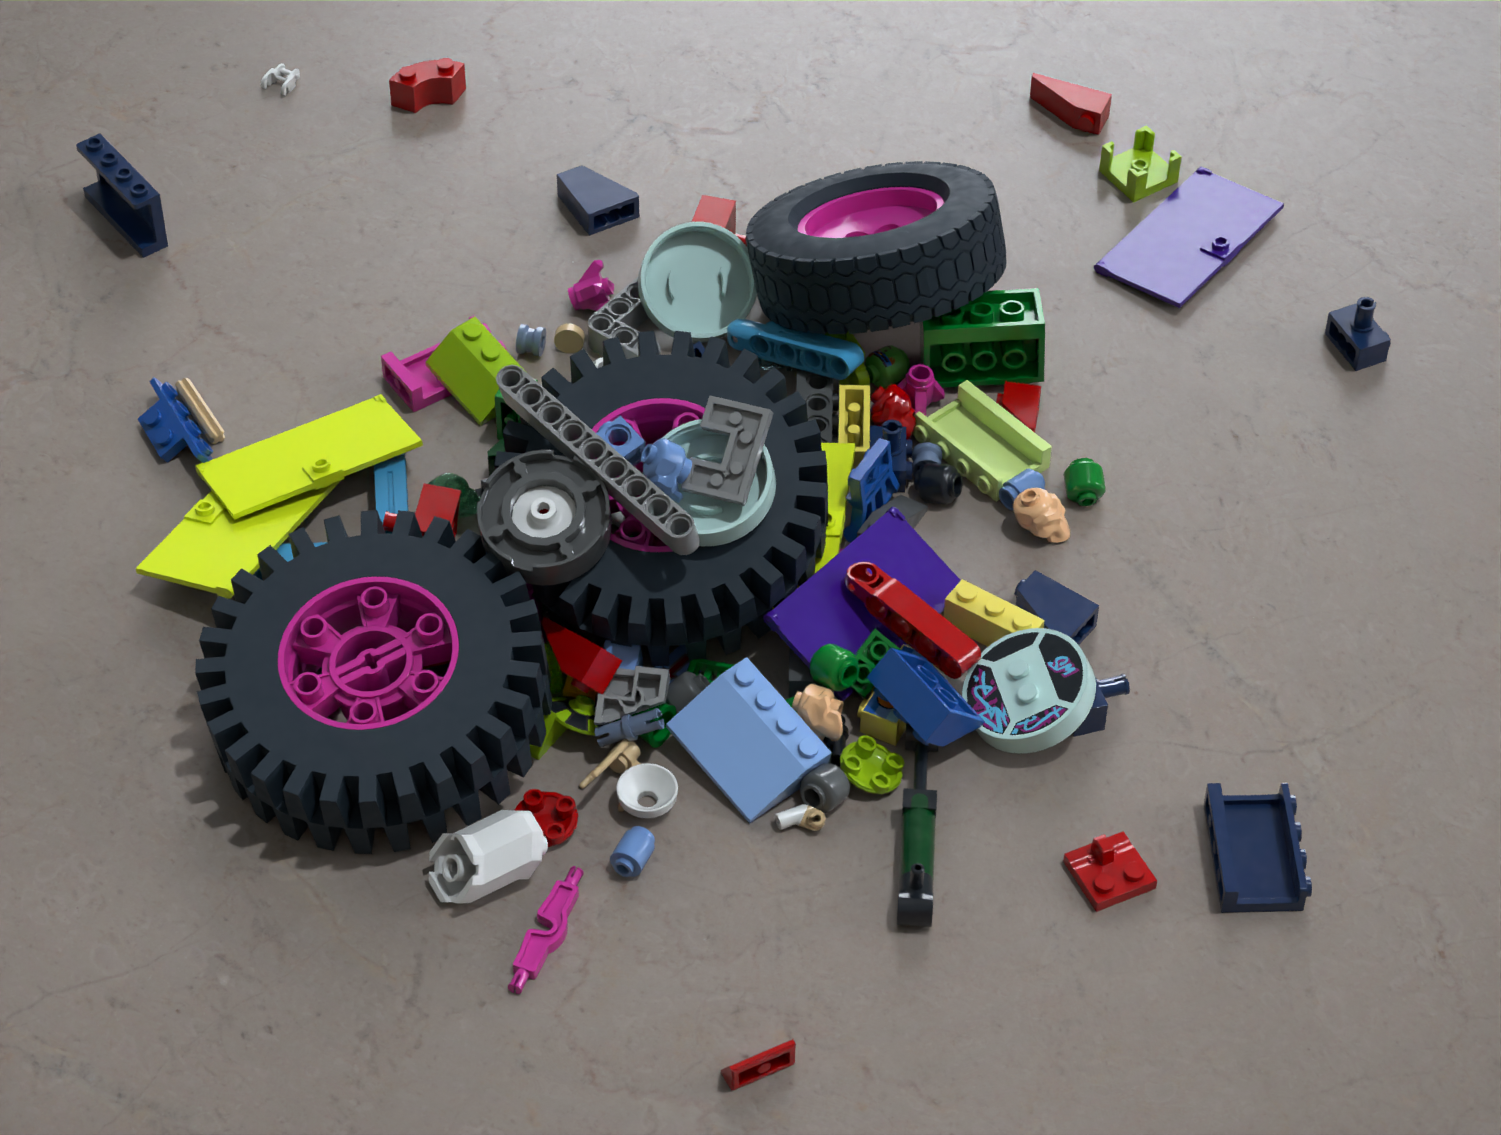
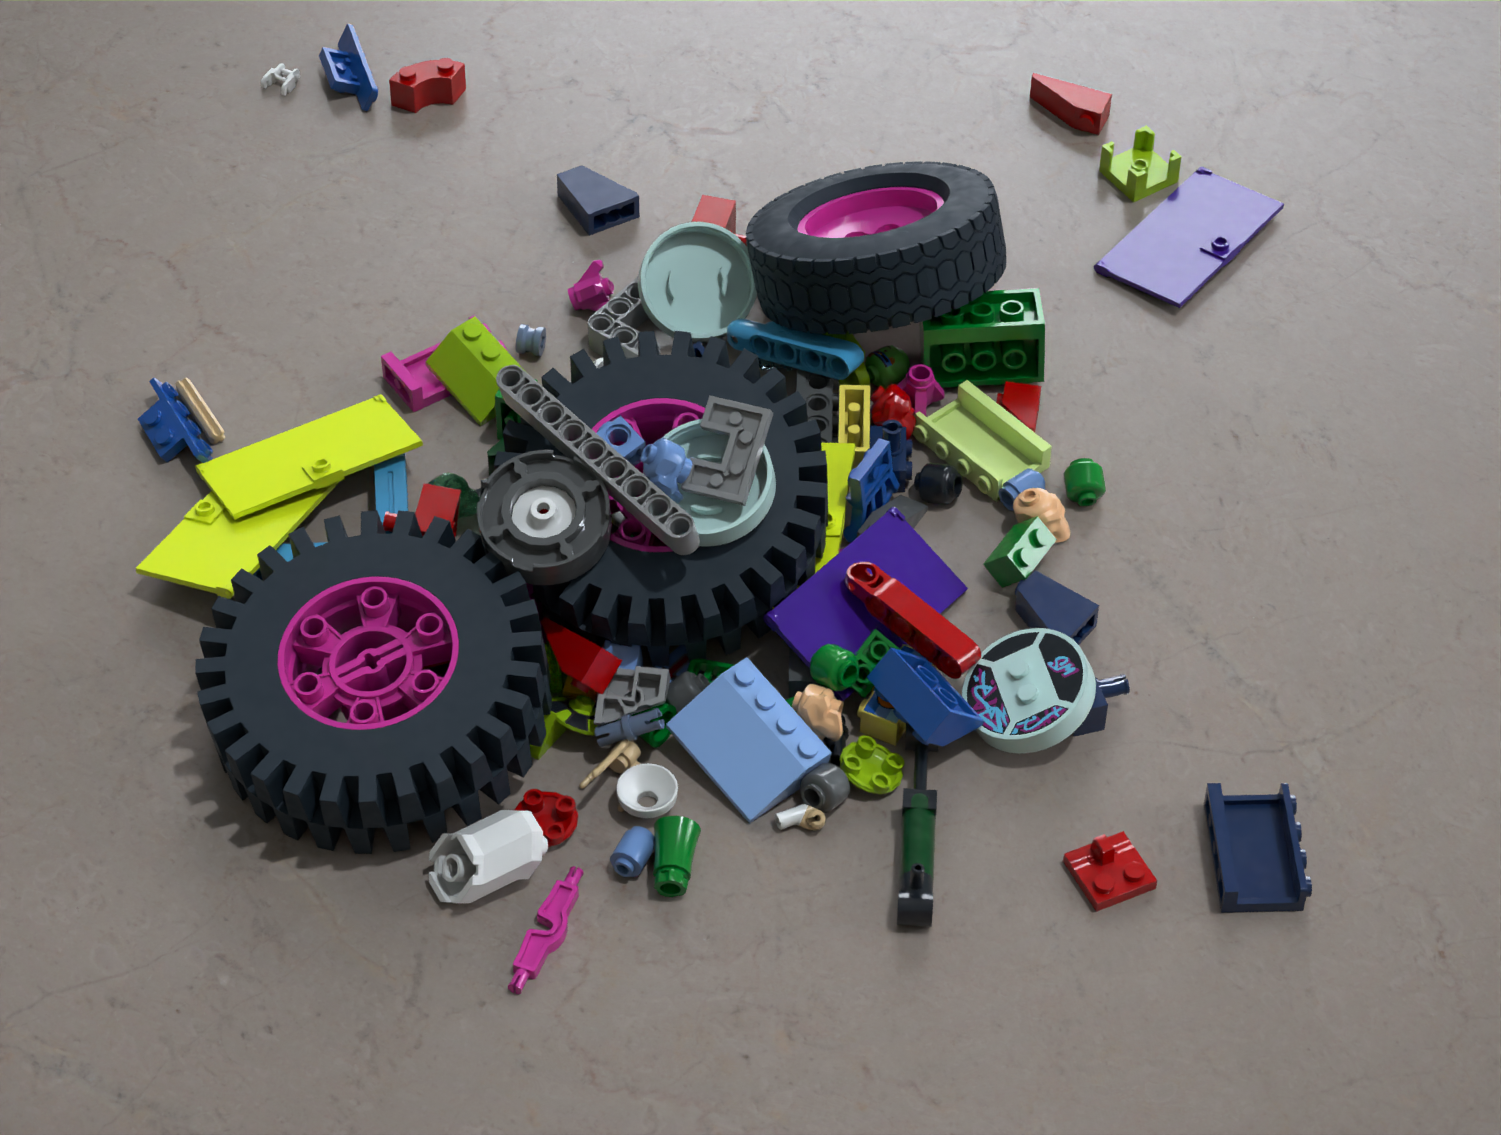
dark blue panel [76,133,168,258] -> none
tan tile [554,324,585,353] -> none
red slope [721,1039,796,1091] -> none
sand blue wheel [912,442,942,477] -> none
light yellow brick [944,579,1045,647] -> none
dark blue brick [1325,297,1391,371] -> none
none -> blue bracket [319,24,378,111]
none -> green plant [653,815,701,897]
none -> green brick [983,516,1057,588]

